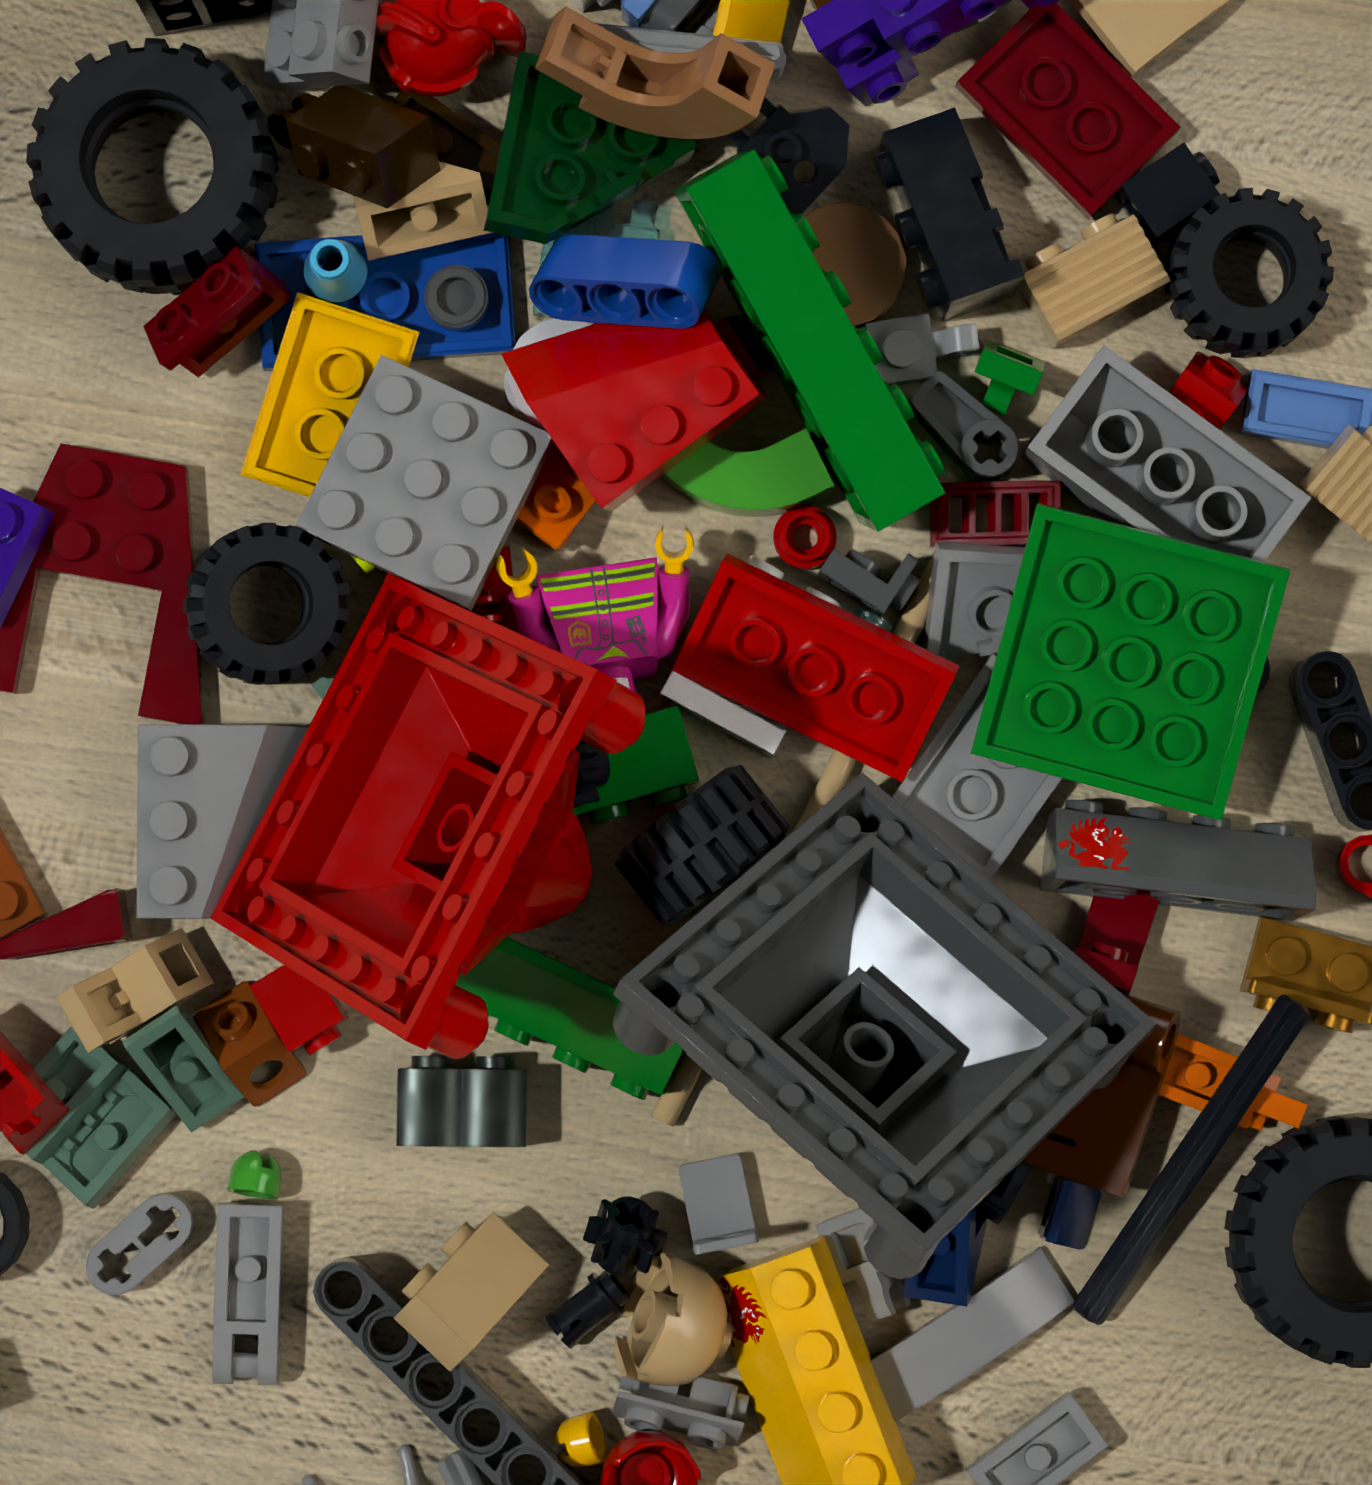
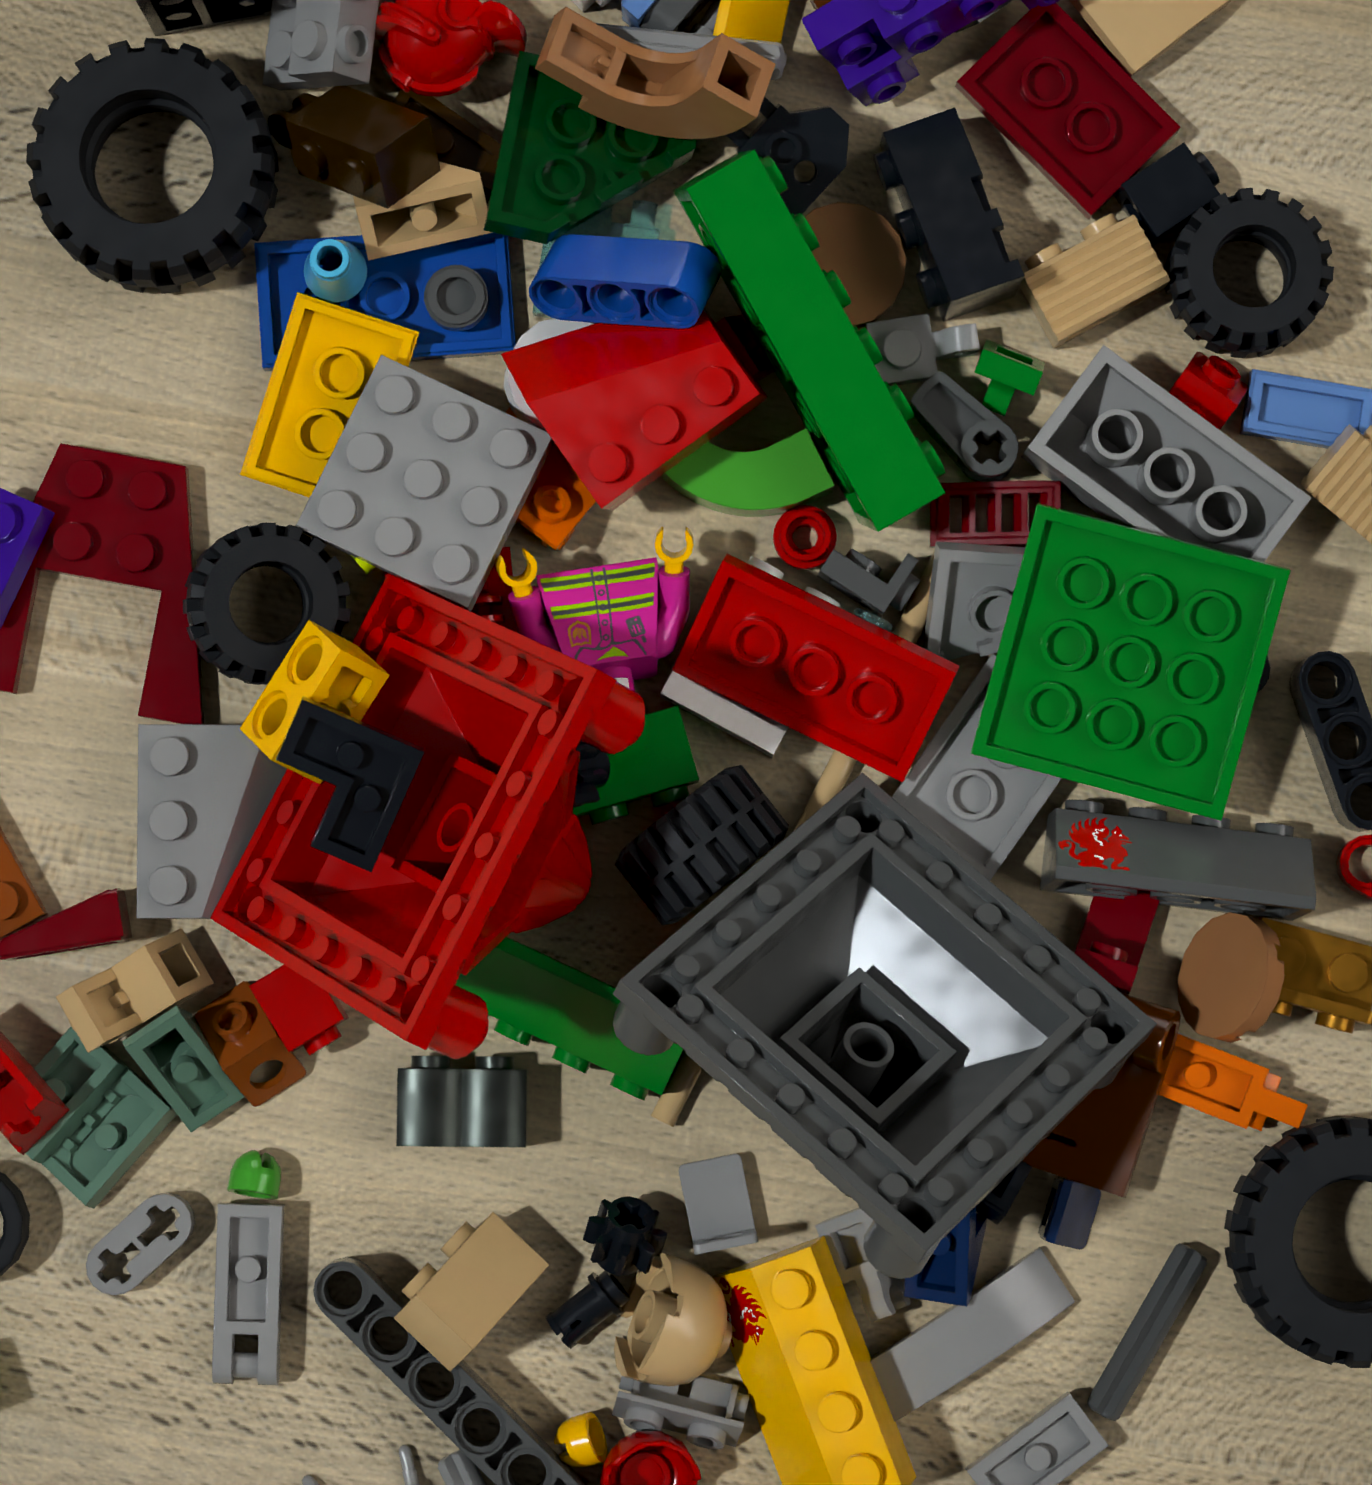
dark red bracket [143,246,292,378] -> none
black axle [1074,994,1310,1325] -> none
none -> yellow brick [240,620,390,784]
none -> black plate [276,696,425,872]
none -> dark grey axle [1087,1243,1207,1421]
none -> medium nougat tile [1178,912,1284,1043]

